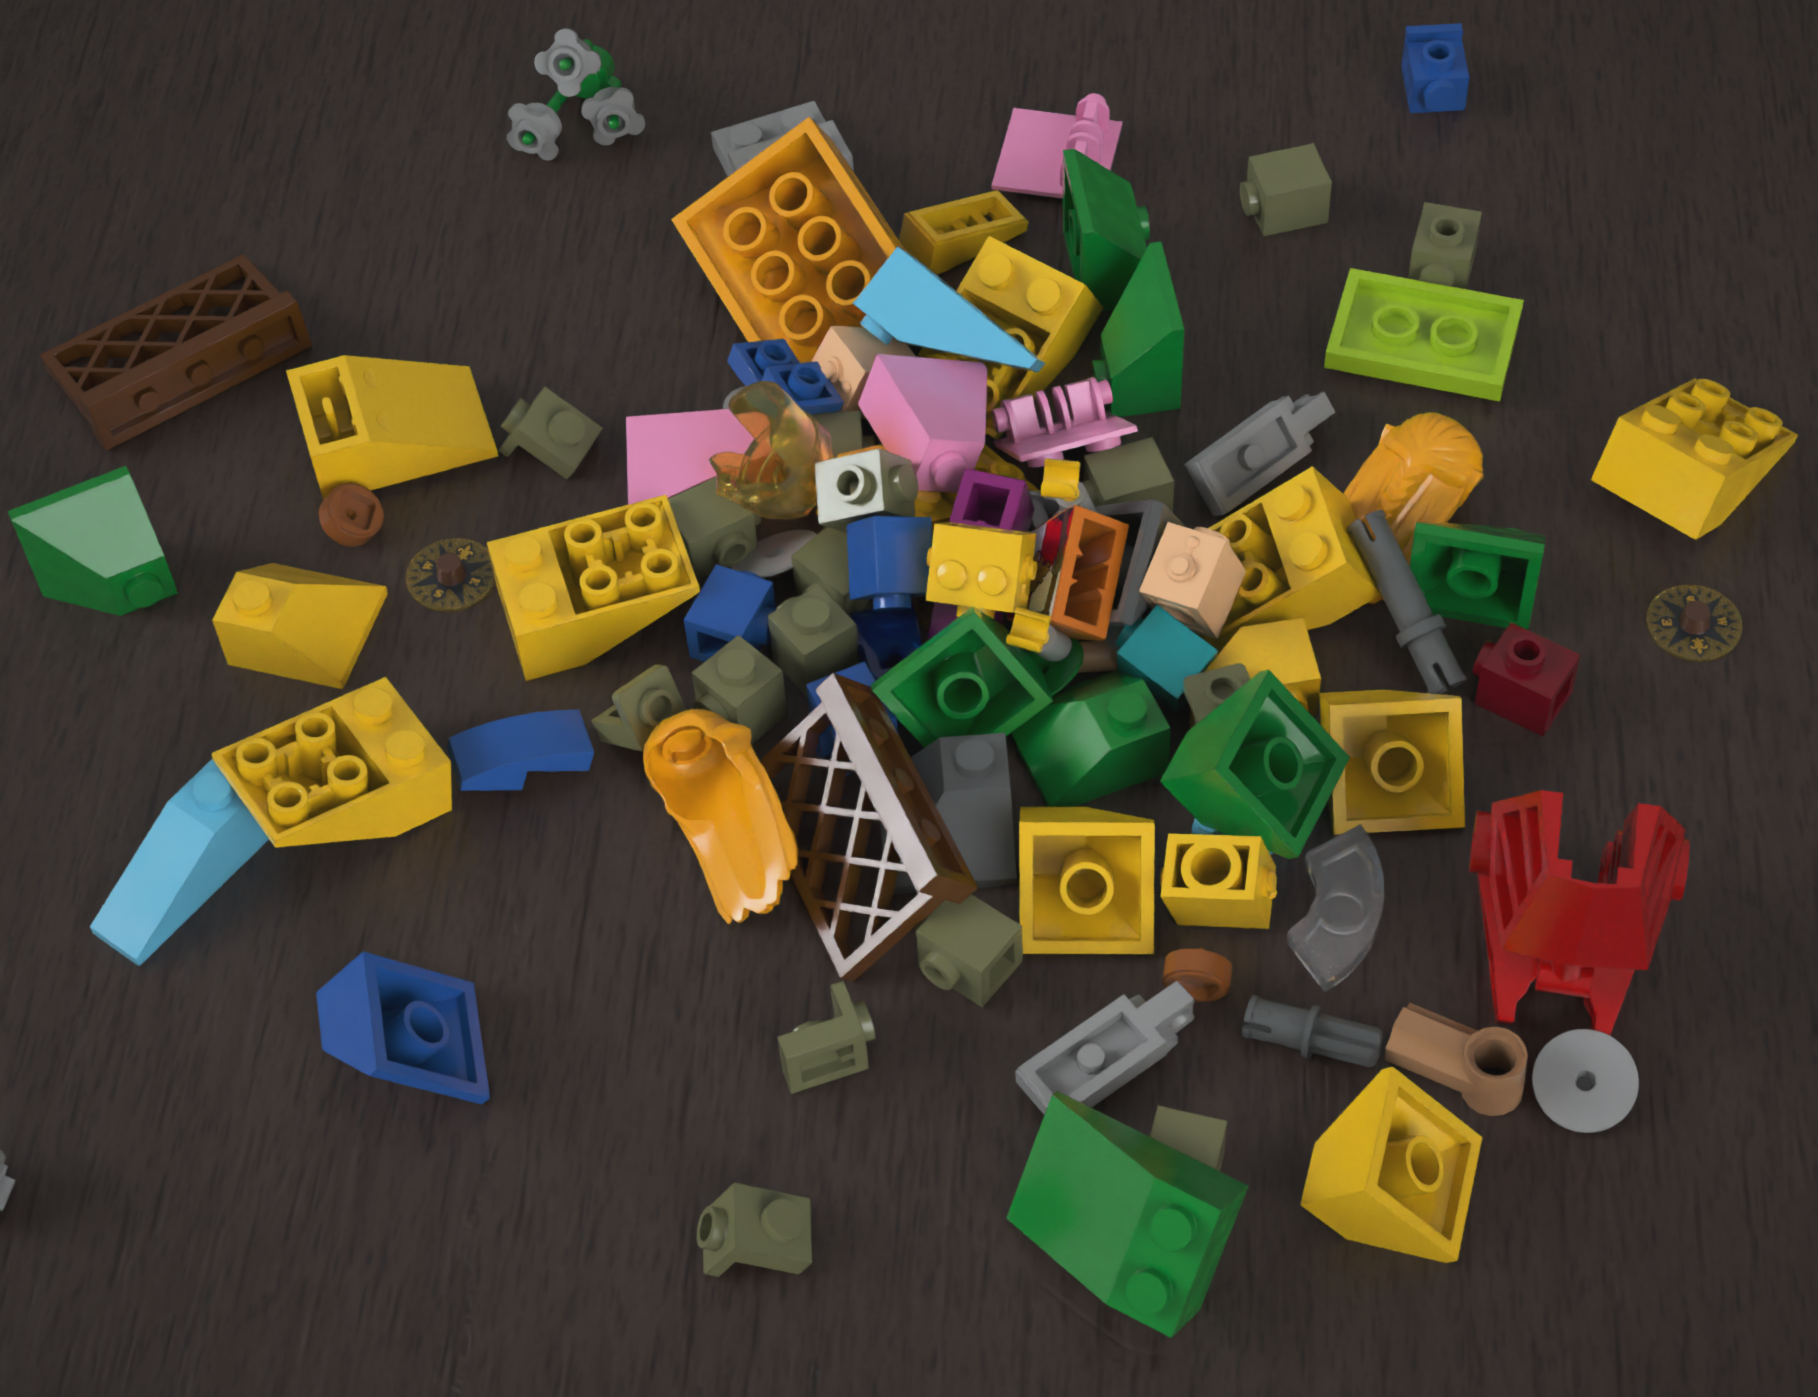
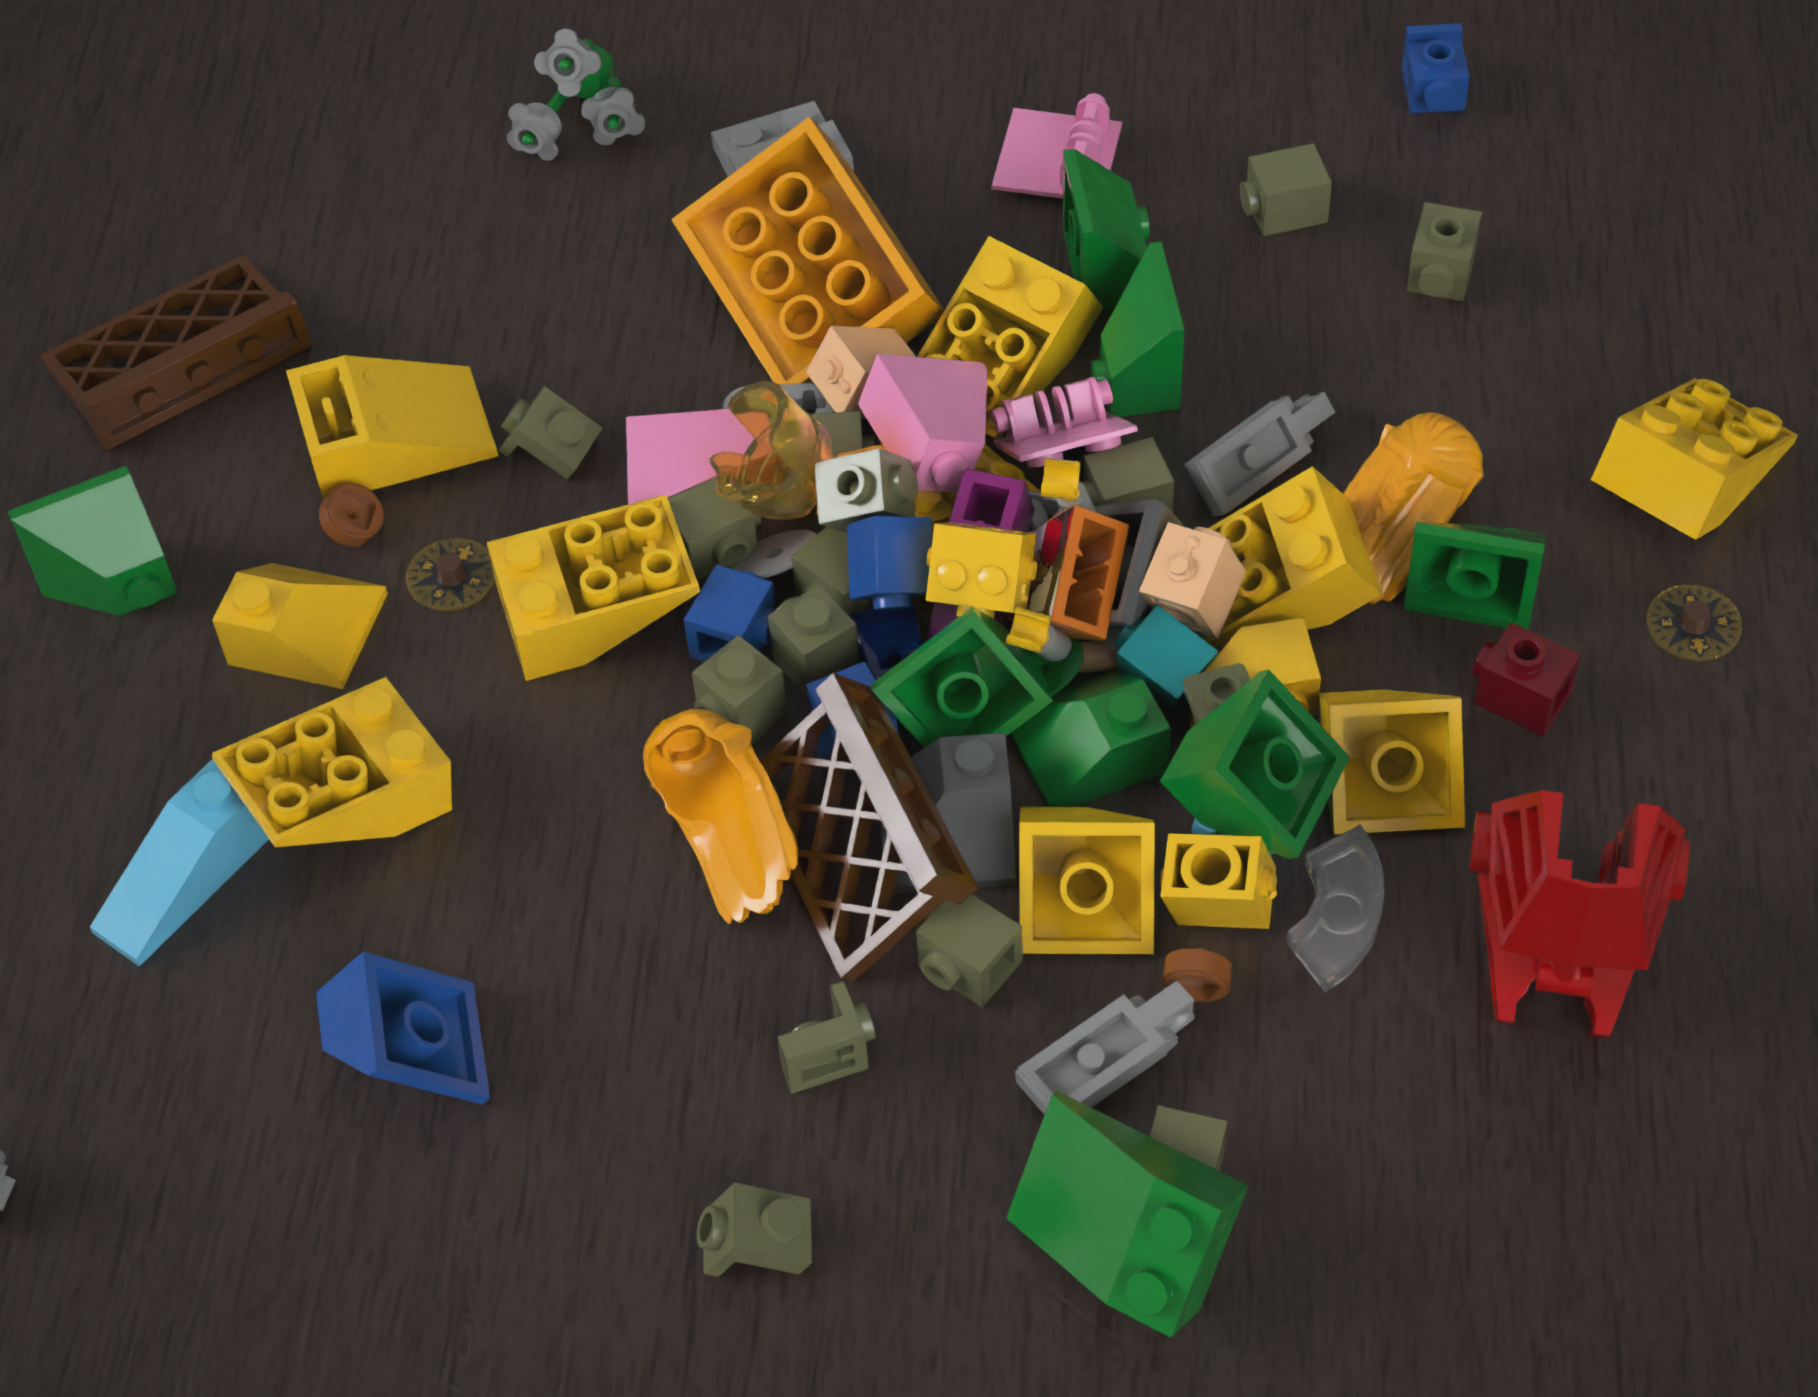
blue slope [447,709,594,791] -> none
olive bracket [591,664,687,751] -> none
blue slope [727,339,844,417] -> none
medium azure slope [853,246,1045,372] -> none
yellow slope [899,190,1029,275] -> none
dark grey axle [1242,994,1383,1067] -> none
yellow slope [1300,1067,1482,1263] -> none
lime plate [1324,268,1524,402] -> none
dark grey pin [1347,510,1468,694] -> none
medium nougat piece [1385,1003,1528,1116] -> none
light grey piece [1532,1029,1639,1133] -> none

